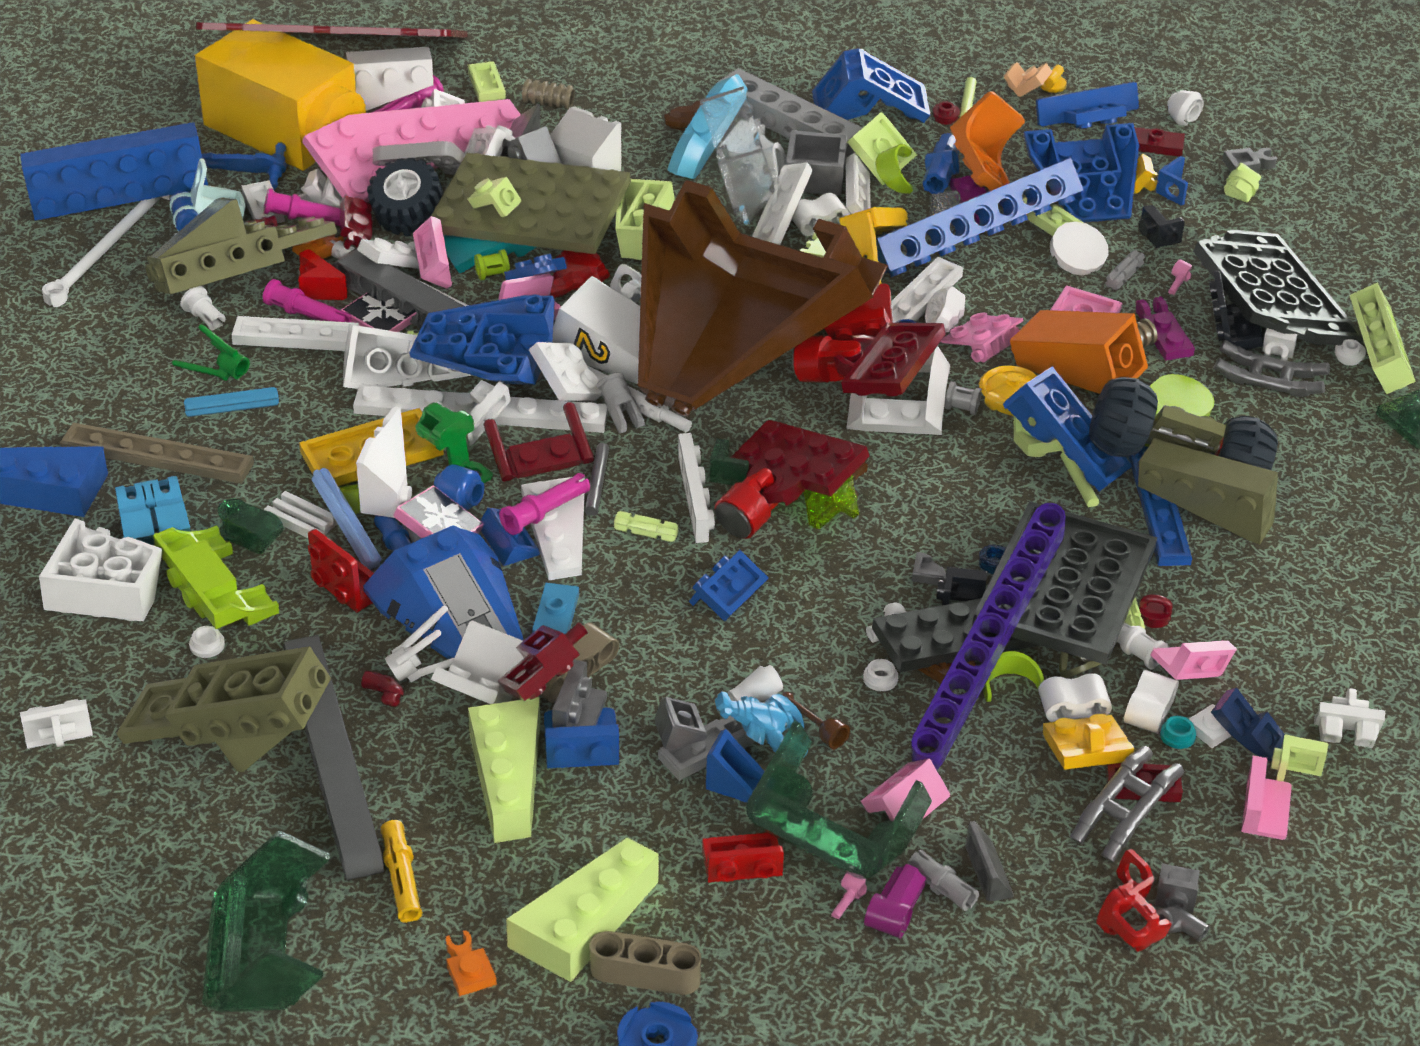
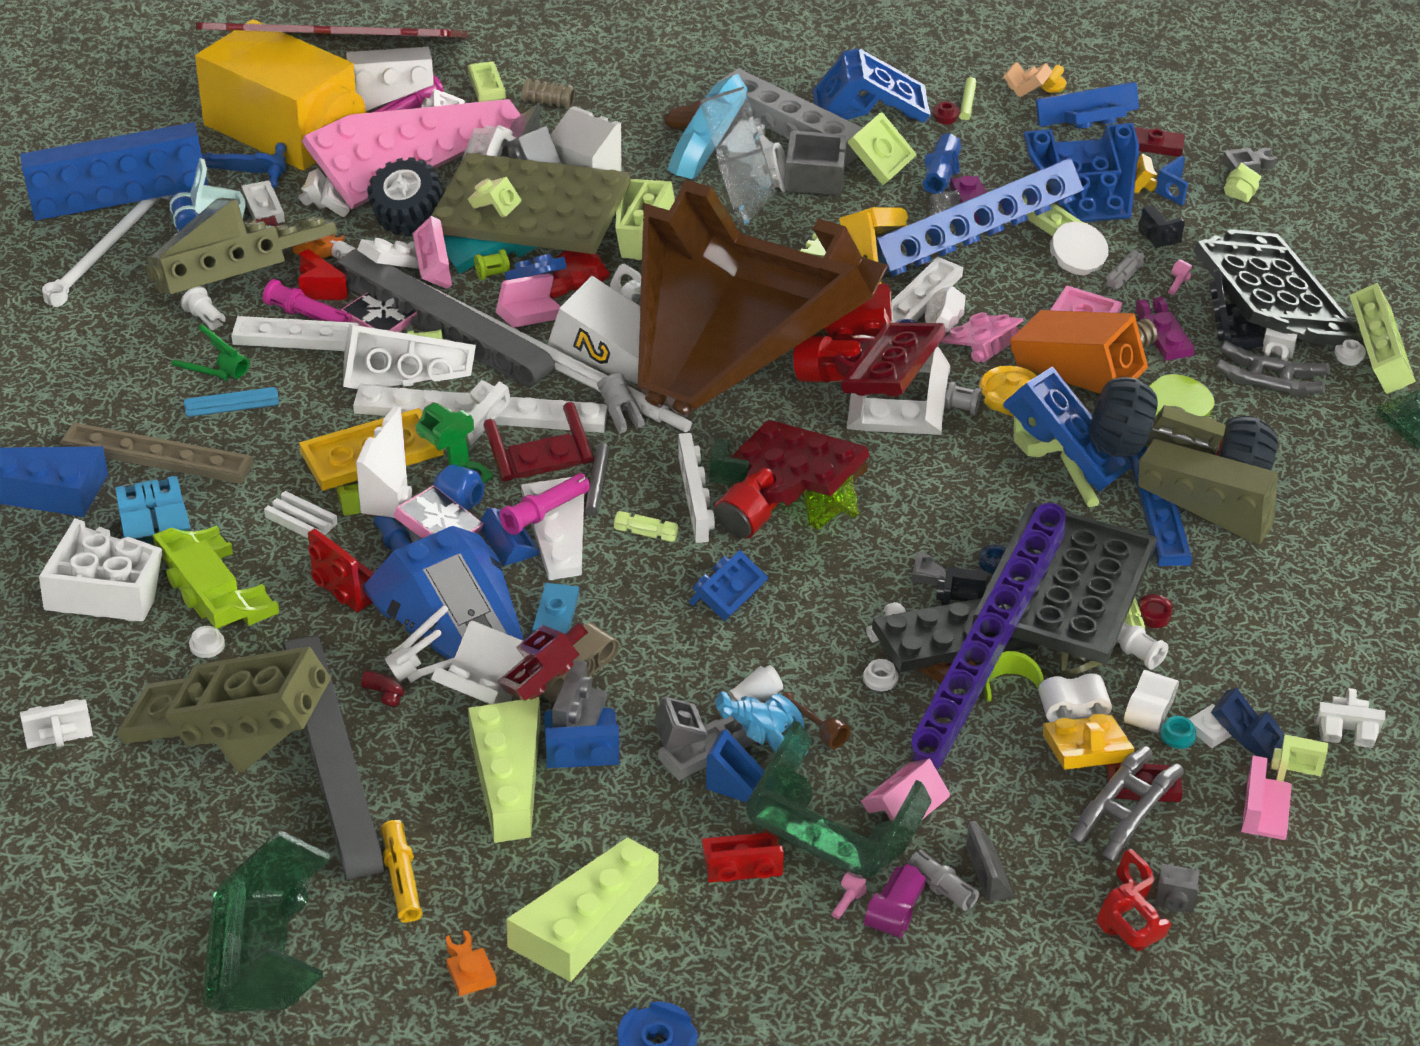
clear green piece [218,498,284,554] -> none
dark pink pin [263,188,340,226] -> none
light blue axle [312,468,382,570] -> none
dark red plate [340,195,372,250] -> none
light grey beam [372,141,466,175] -> none
blue wedge [409,295,555,385] -> none
white plate [529,342,601,401] -> none
dark tan beam [590,931,701,995] -> none
white plate [752,162,813,245] -> none
white axle [792,193,850,236] -> none
white tile [846,153,871,214] -> none
lime helmet [875,144,913,193] -> none
orange bracket [950,91,1025,191] -> none
bright pink panel [1150,641,1237,680] -> none
flat silver arm [1156,906,1210,942] -> none
white cone [1167,90,1203,125] -> none

